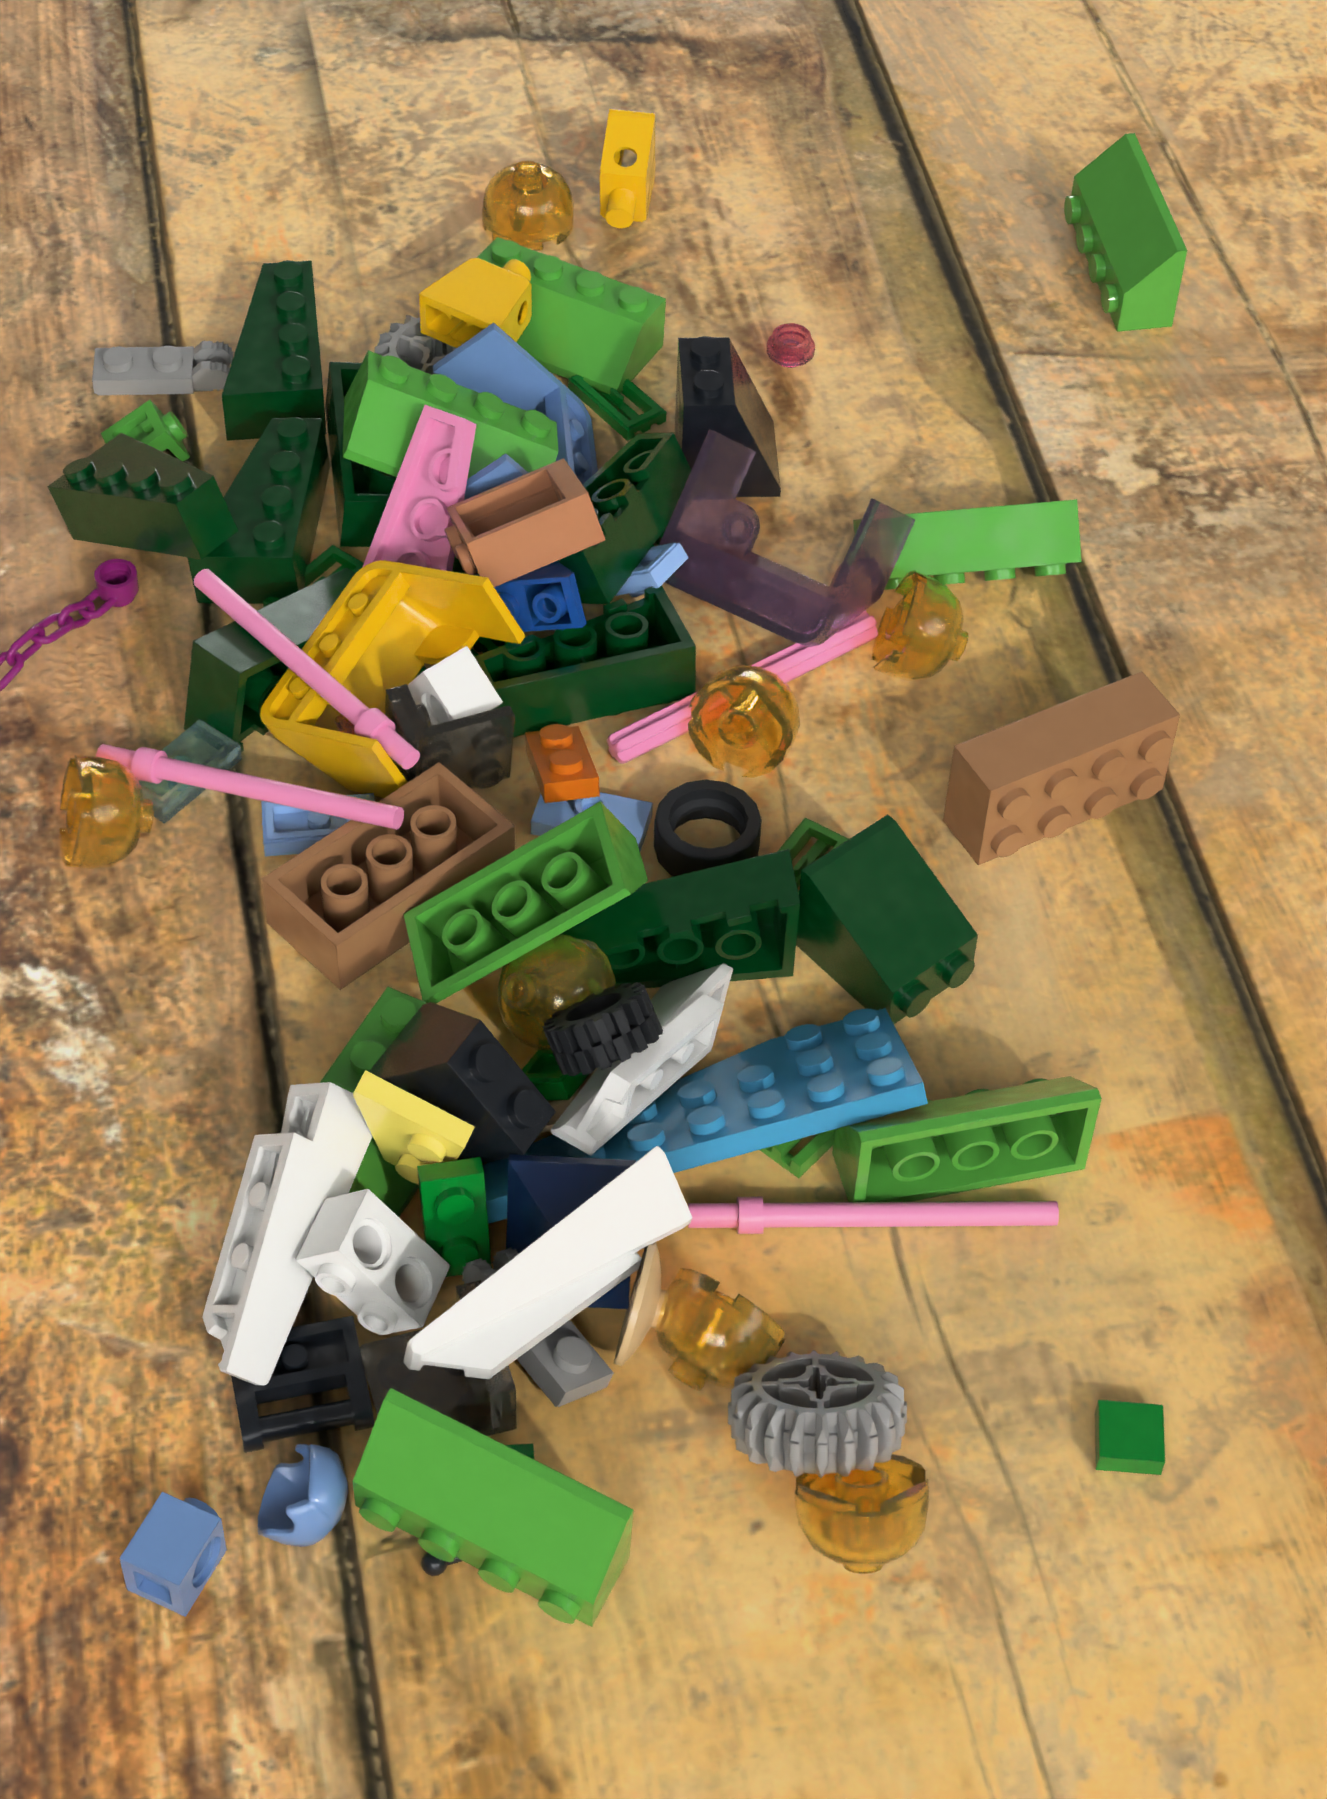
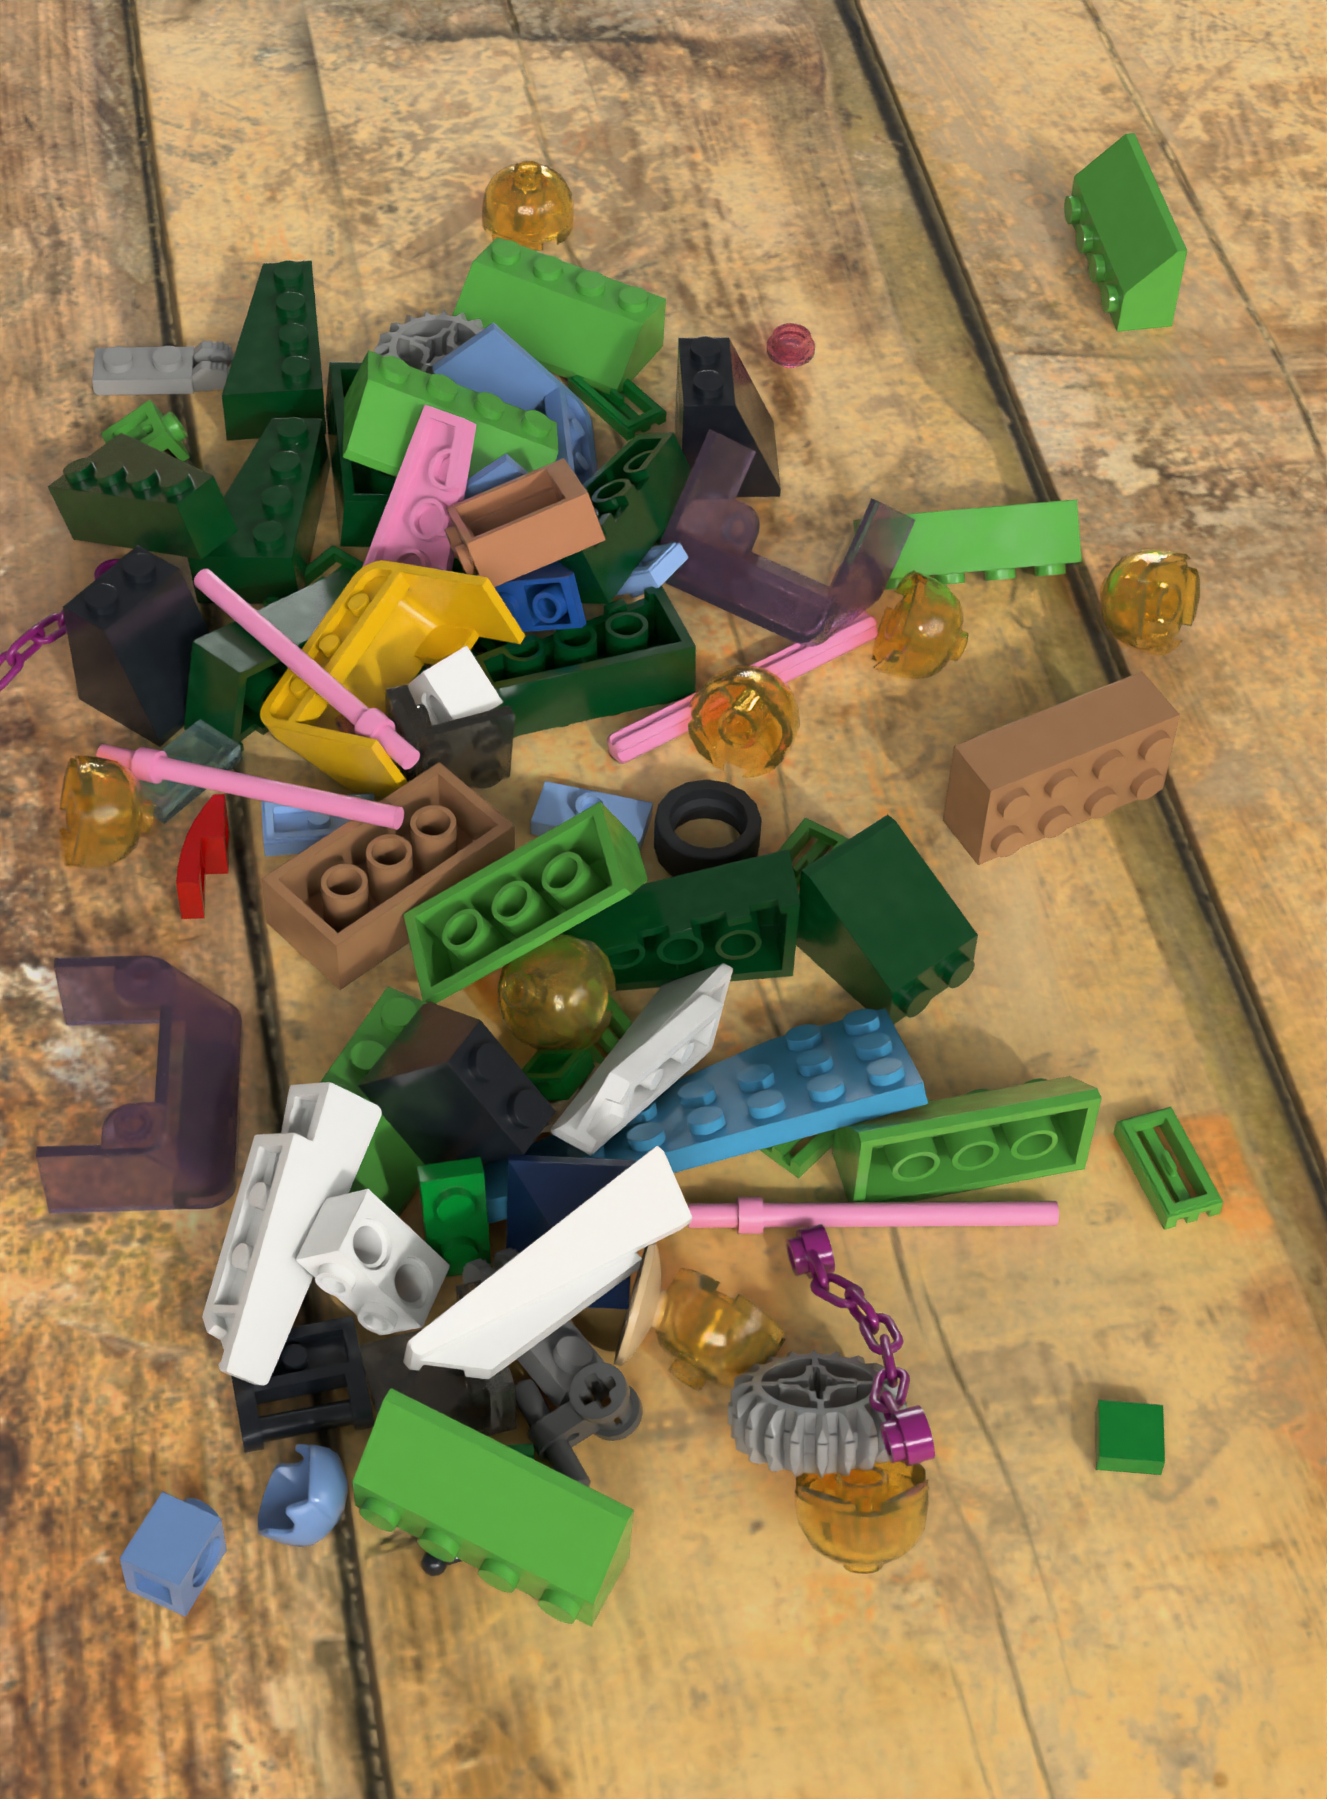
light yellow wing [353,1070,475,1185] -> none
yellow torso [419,258,532,348] -> none
orange plate [525,724,600,803] -> none
black tyre [542,982,663,1076] -> none
yellow torso [600,109,656,228] -> none
none -> windscreen [36,956,243,1213]
none -> black slope [63,545,210,747]
none -> red slope [176,794,230,919]
none -> dark grey piece [511,1362,643,1487]
none -> magenta piece [786,1224,935,1466]
none -> clear yellow cylinder [1100,548,1200,656]
none -> bright green tile [1114,1107,1223,1230]

